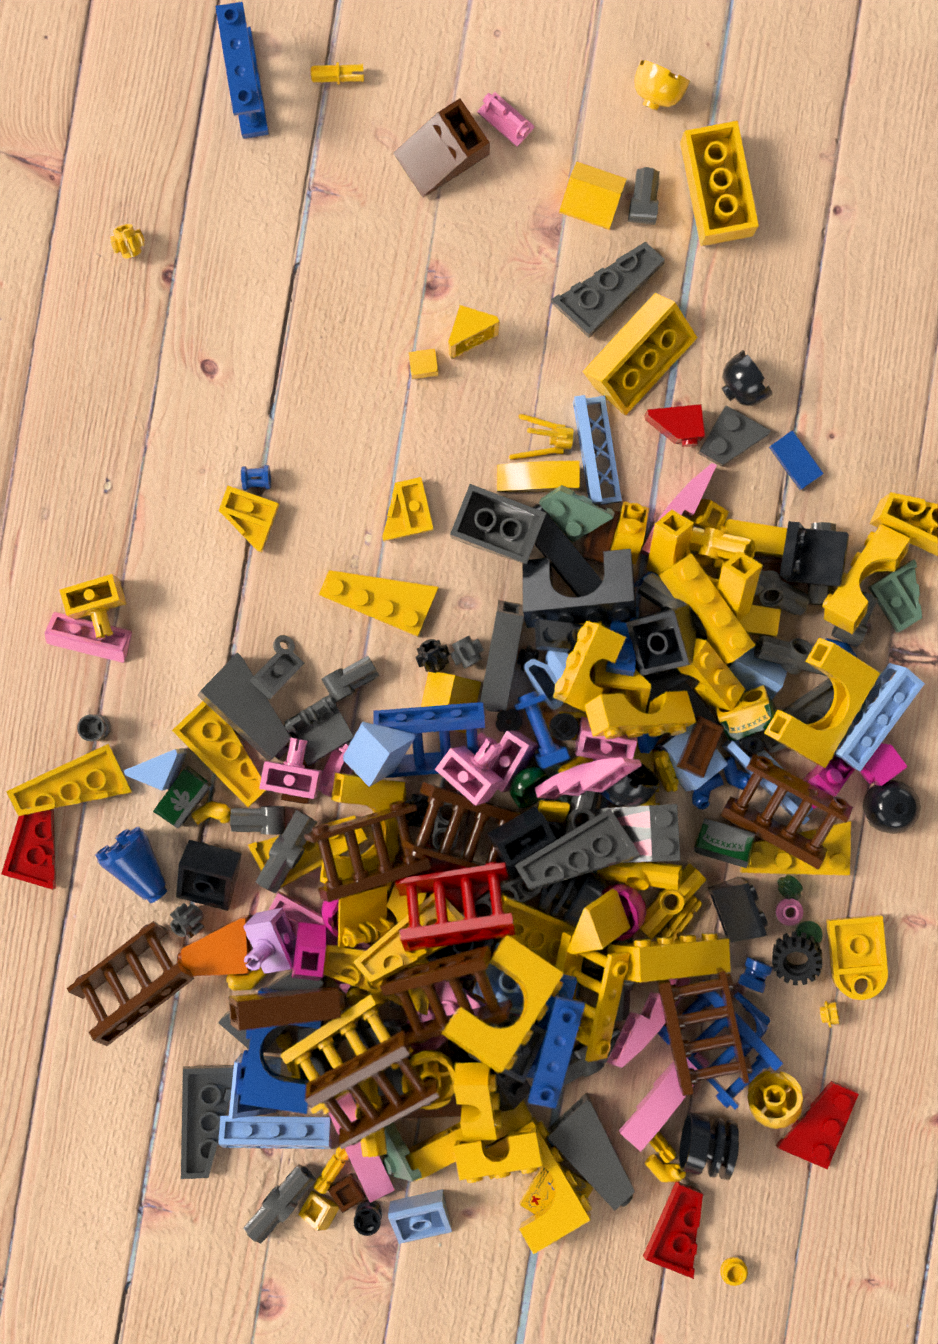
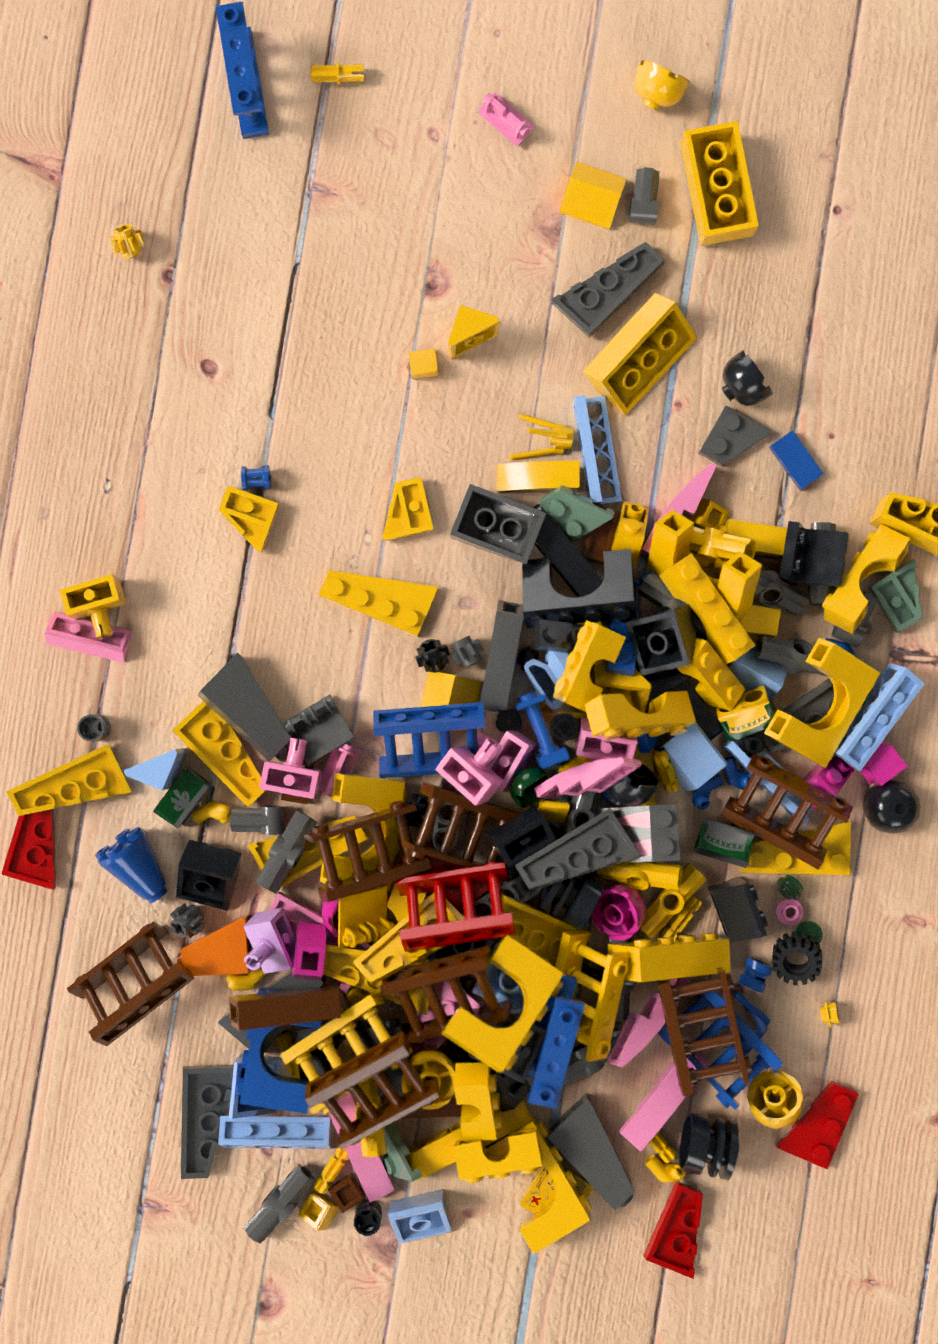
dark grey hinge [250,635,304,700] -> none
dark grey piece [321,656,379,703] -> none
light blue slope [343,722,415,787] -> none
slope [394,98,490,198] -> none
yellow slope [567,889,631,954] -> none
red slope [644,404,705,447] -> none
reddish brown tile [676,716,724,778] -> none
yellow plate [720,1257,748,1286] -> none
yellow plate [826,915,888,1000] -> none

